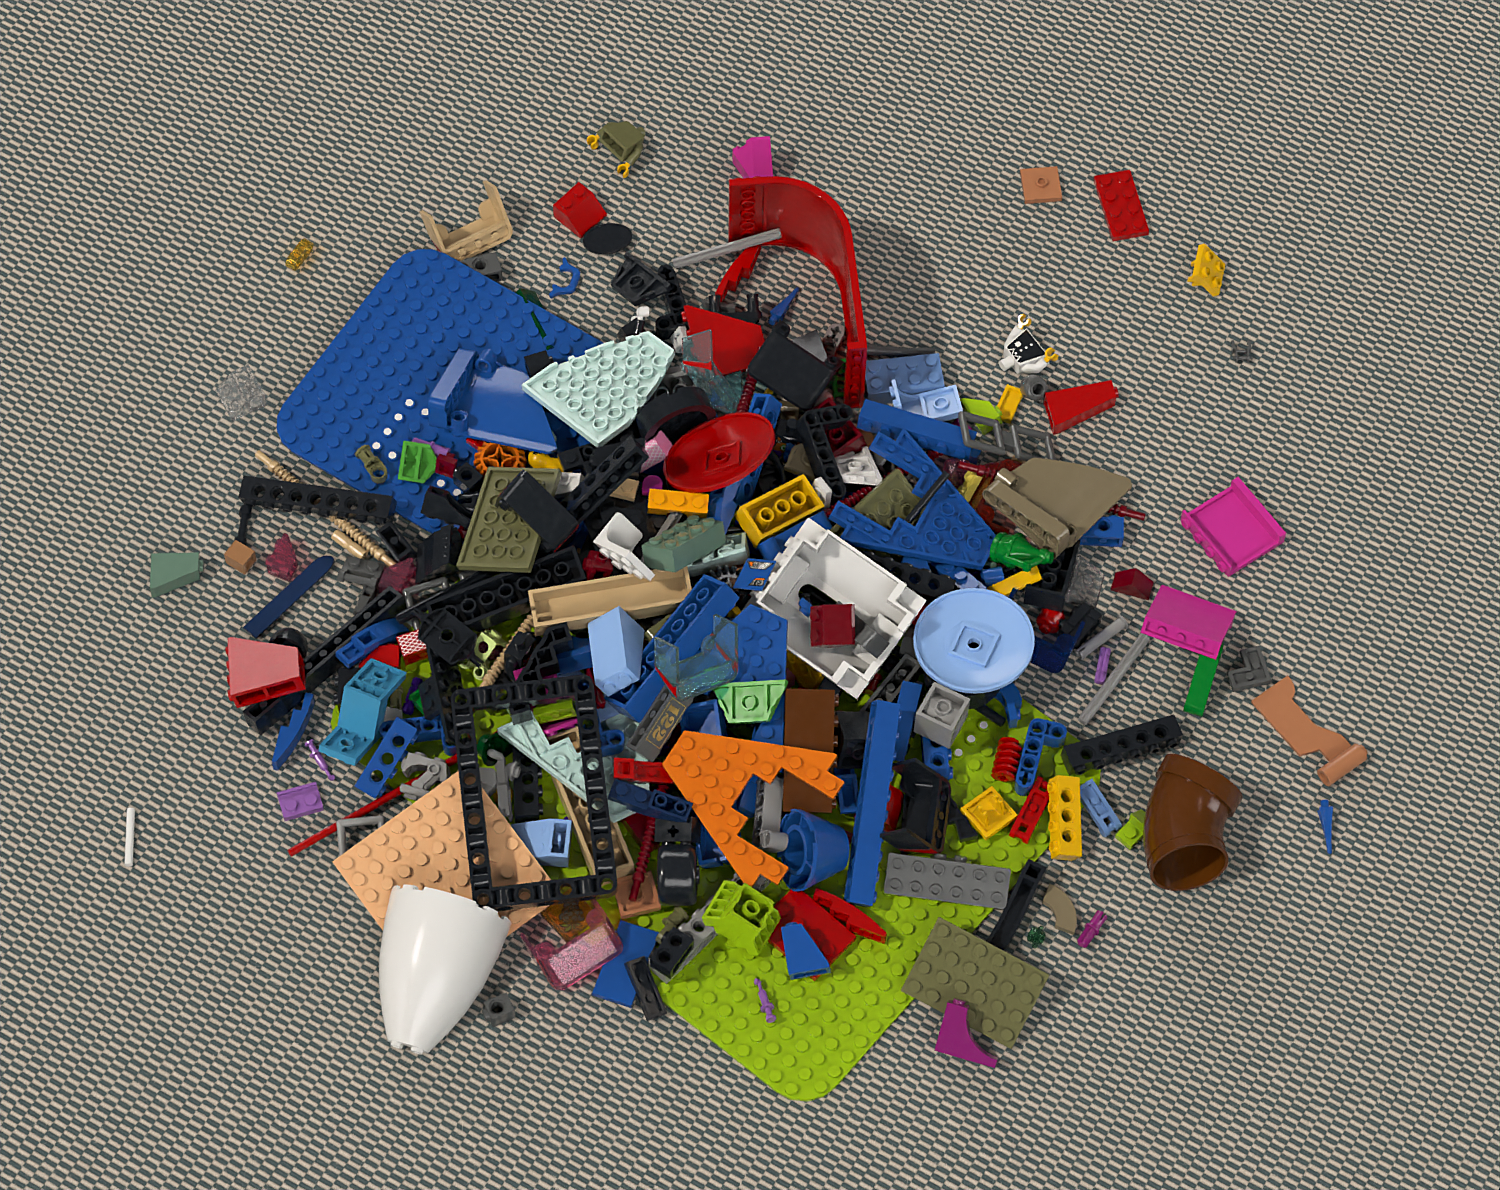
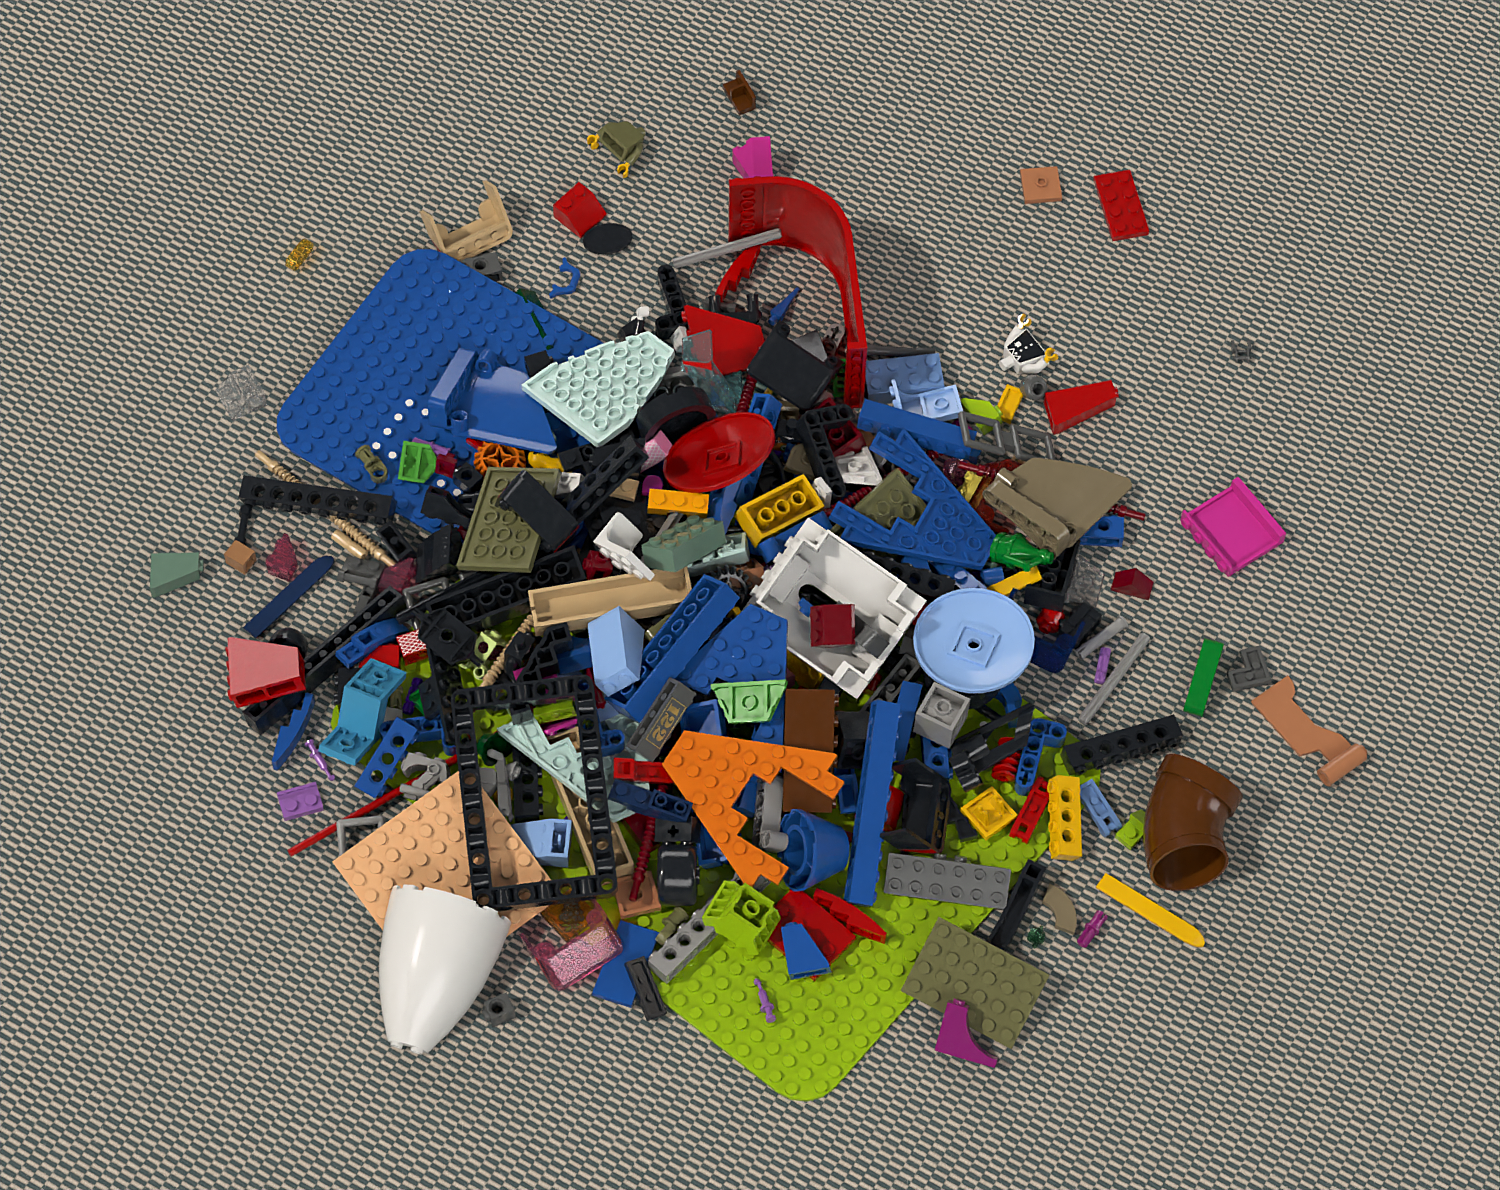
white bar [125,808,135,867] -> none
black wing [610,251,673,307] -> none
black brick [649,927,694,979] -> none
clear light blue windscreen [654,614,738,701] -> none
blue sticker [733,558,776,591] -> none
black bar [904,470,950,524] -> none
dark pink panel [1140,585,1237,660] -> none
yellow plate [1187,243,1225,296] -> none
blue piece [1317,800,1333,854] -> none
none -> reddish brown panel [723,70,756,116]
none -> black panel [948,703,1035,793]
none -> yellow piece [1096,873,1205,948]

